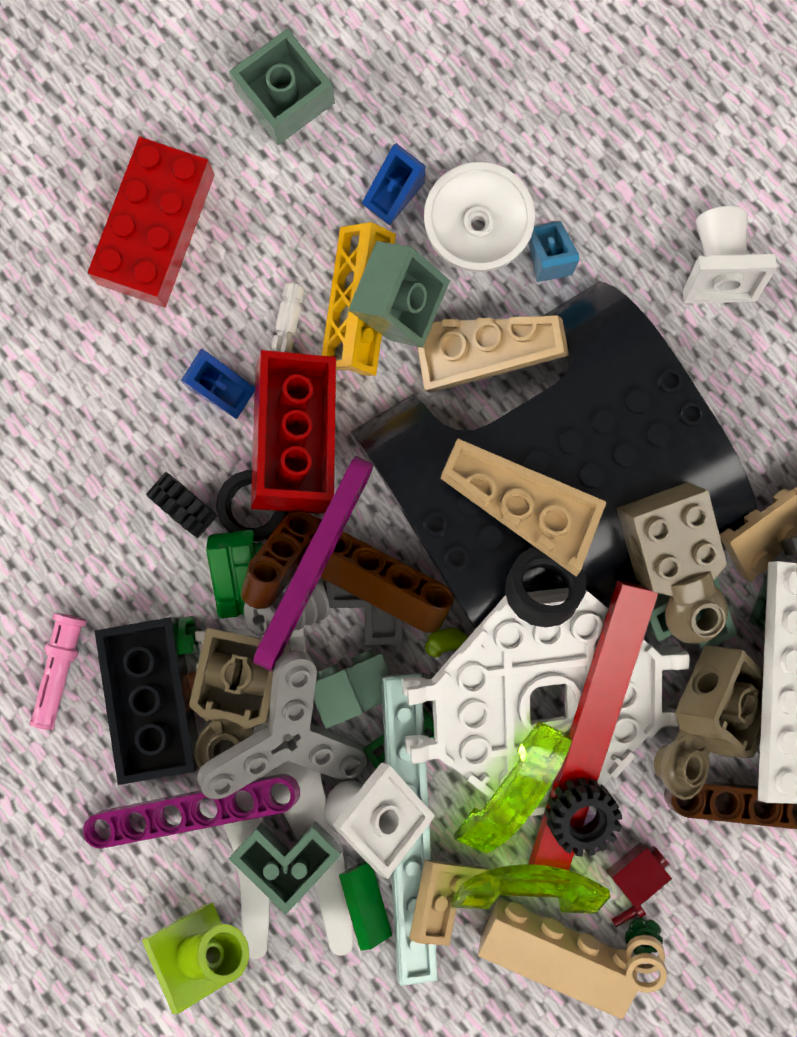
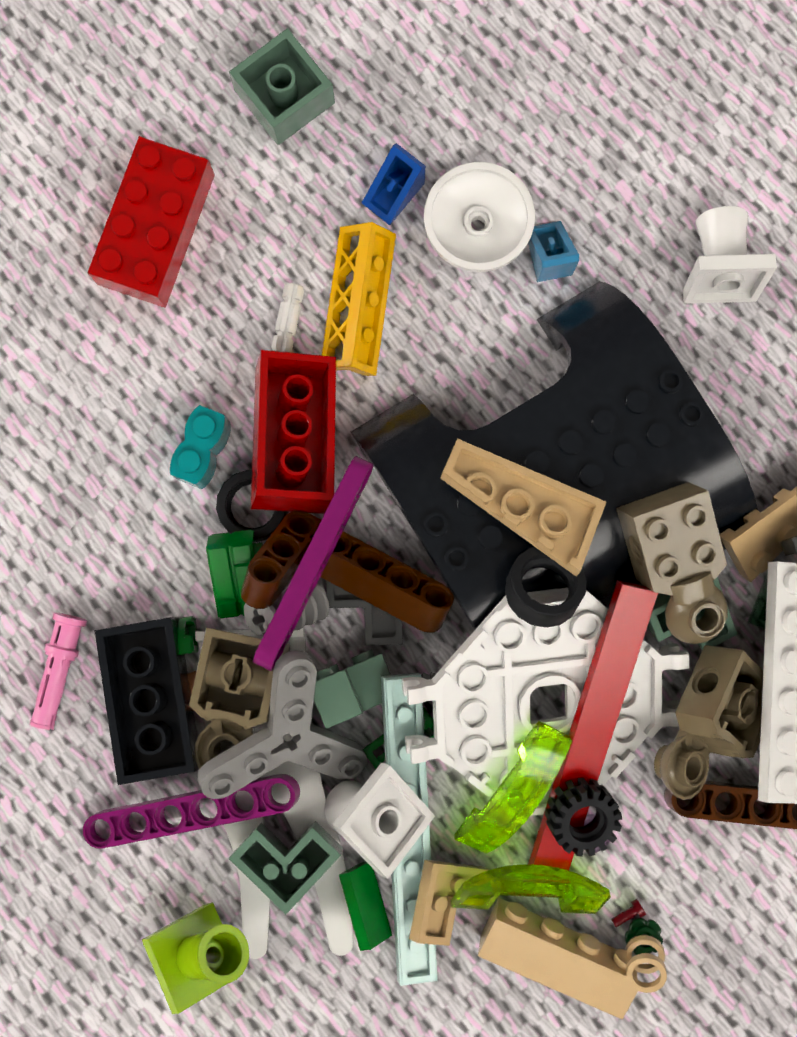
black tyre [146,472,218,538] -> none
blue slope [181,349,255,419] -> none
sand green brick [348,241,450,348] -> none
tan wing [417,315,569,393] -> none
lime arm [424,628,469,658] -> none
dark red brick [606,842,672,909] -> none
none -> teal brick [170,405,231,489]

